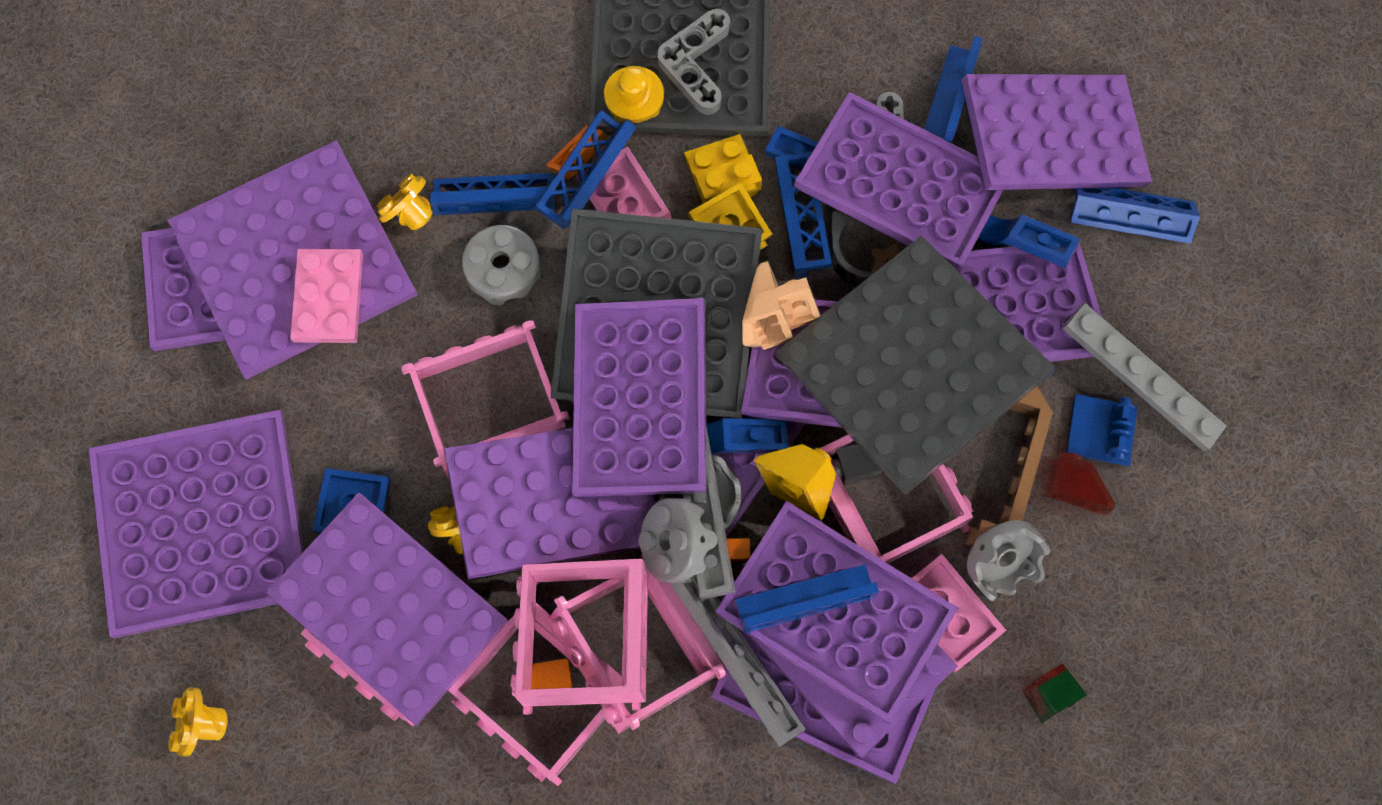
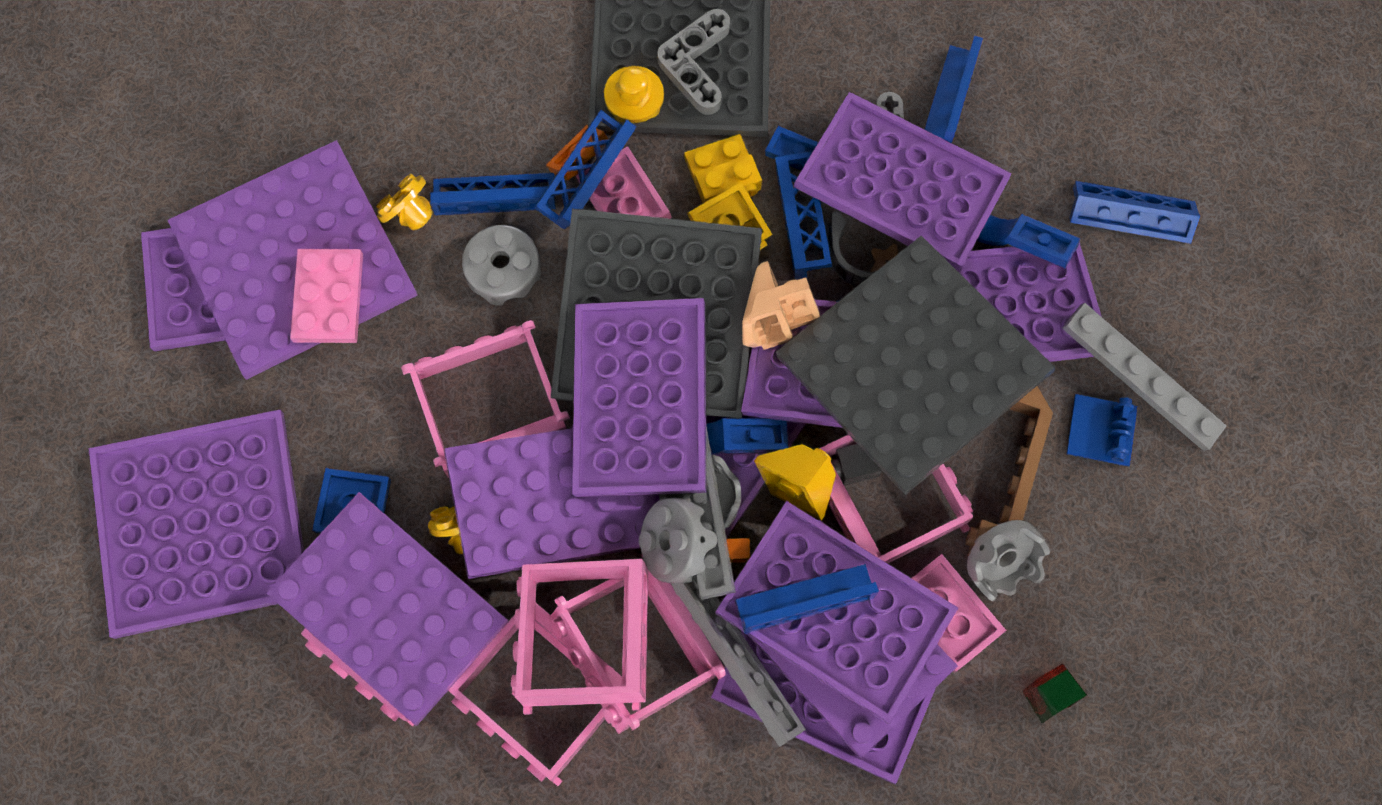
yellow plate [168,687,228,757] -> none
orange brick [531,658,573,690] -> none
medium lavender plate [961,74,1152,190] -> none
clear red slope [1044,452,1116,516] -> none

